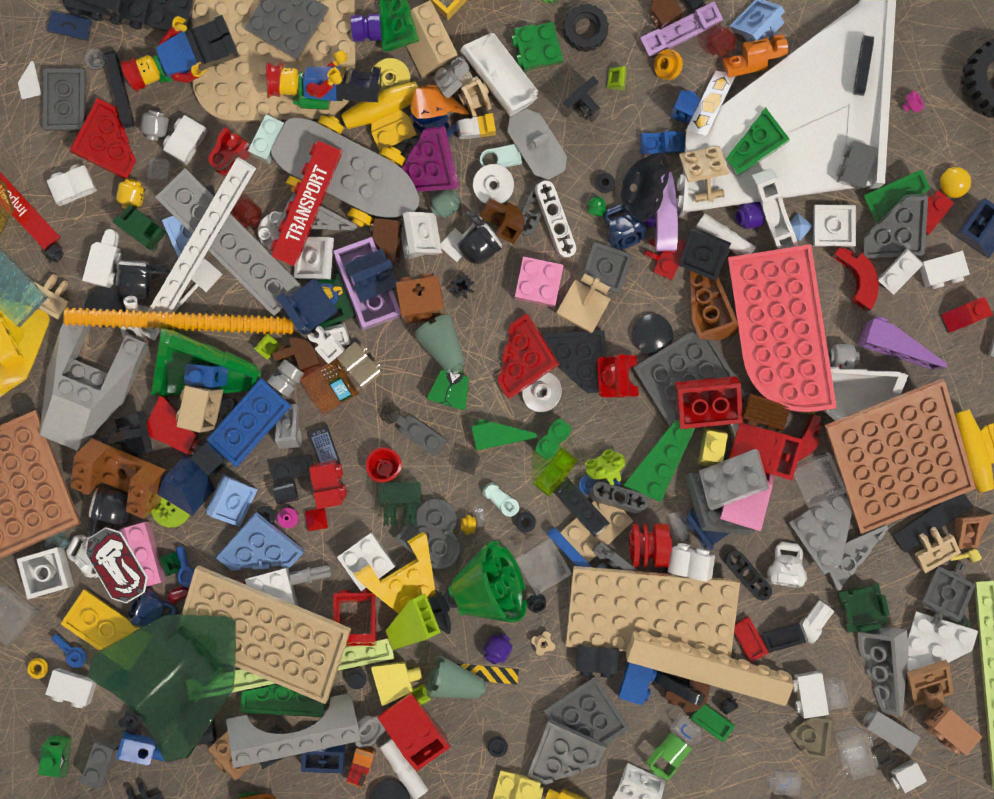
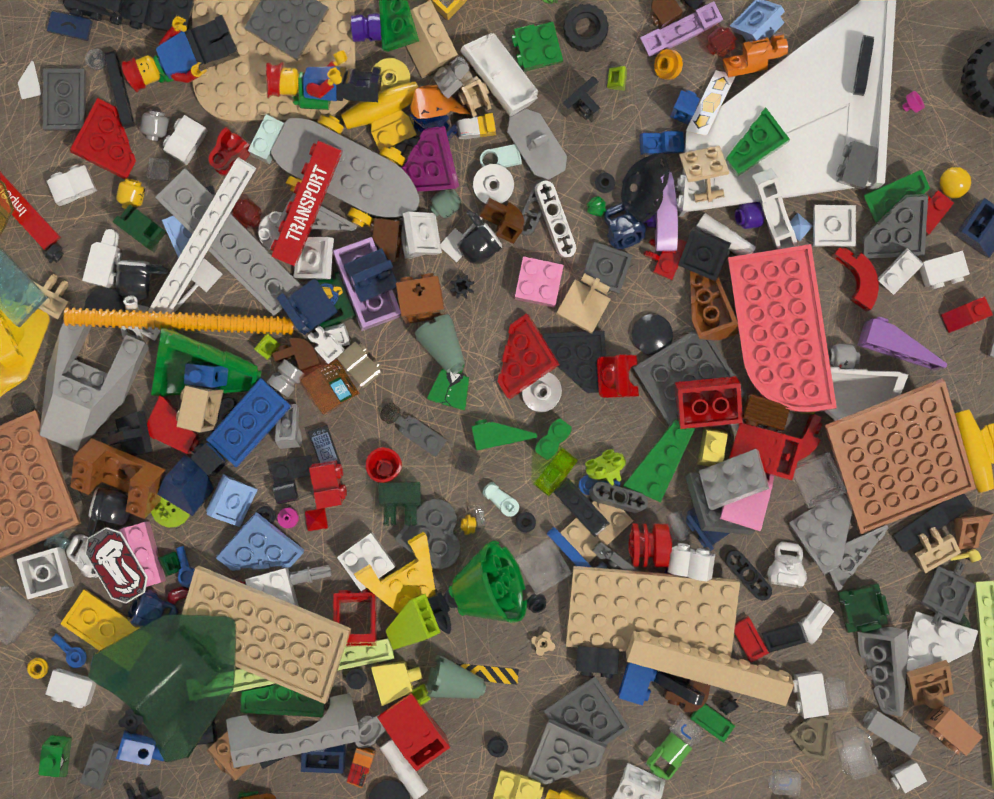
dark purple head [482,633,513,665] -> none

